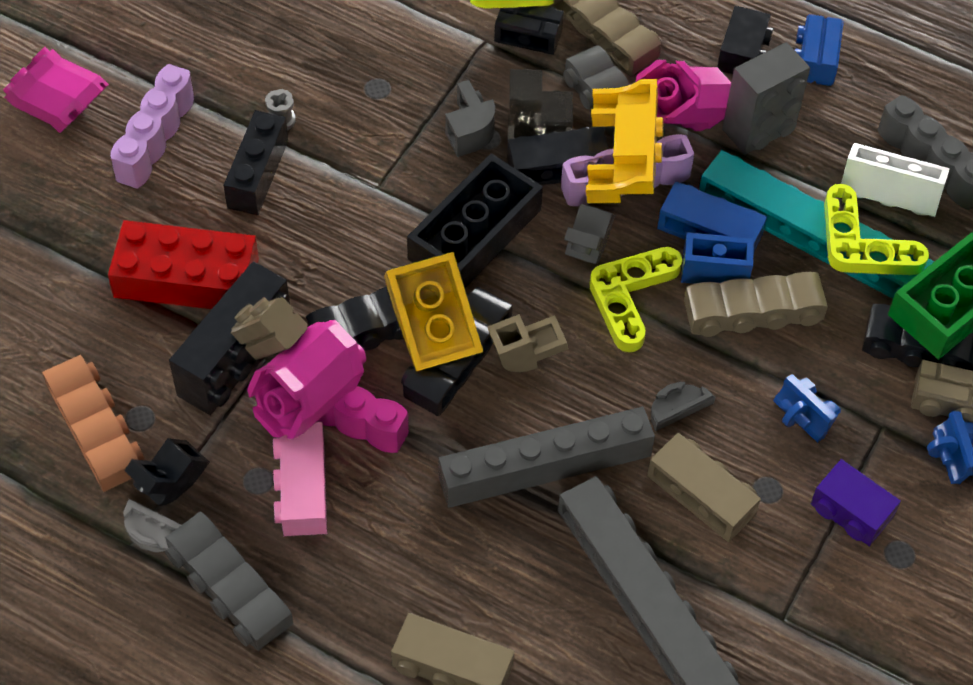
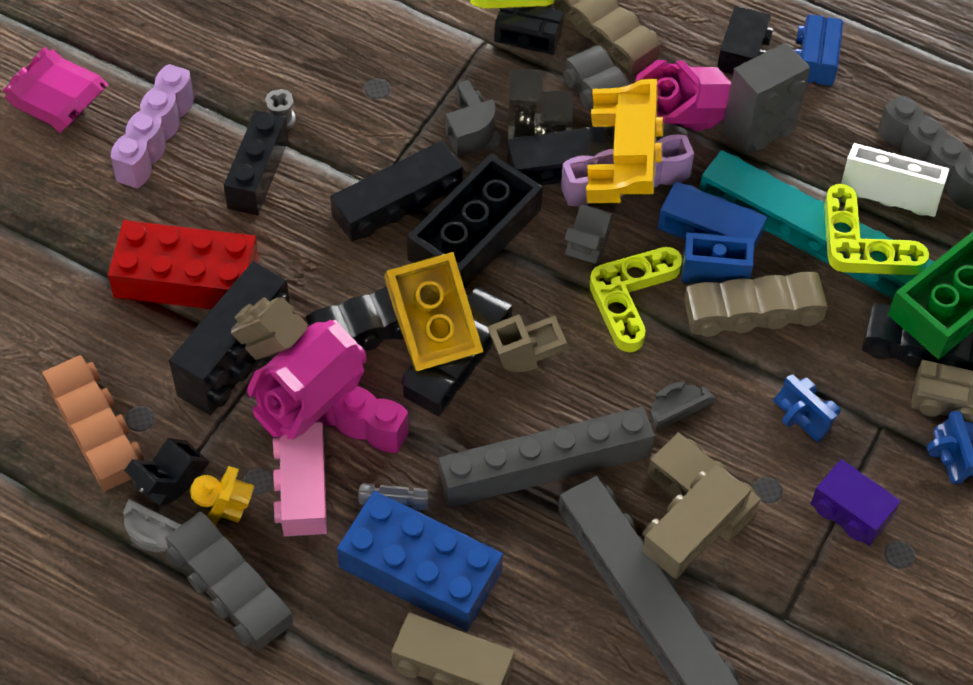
none -> yellow hips [190,466,254,526]
none -> black brick [330,140,463,242]
none -> blue brick [337,491,503,632]
none -> light grey axle [358,483,429,510]
none -> dark tan brick [642,463,751,579]

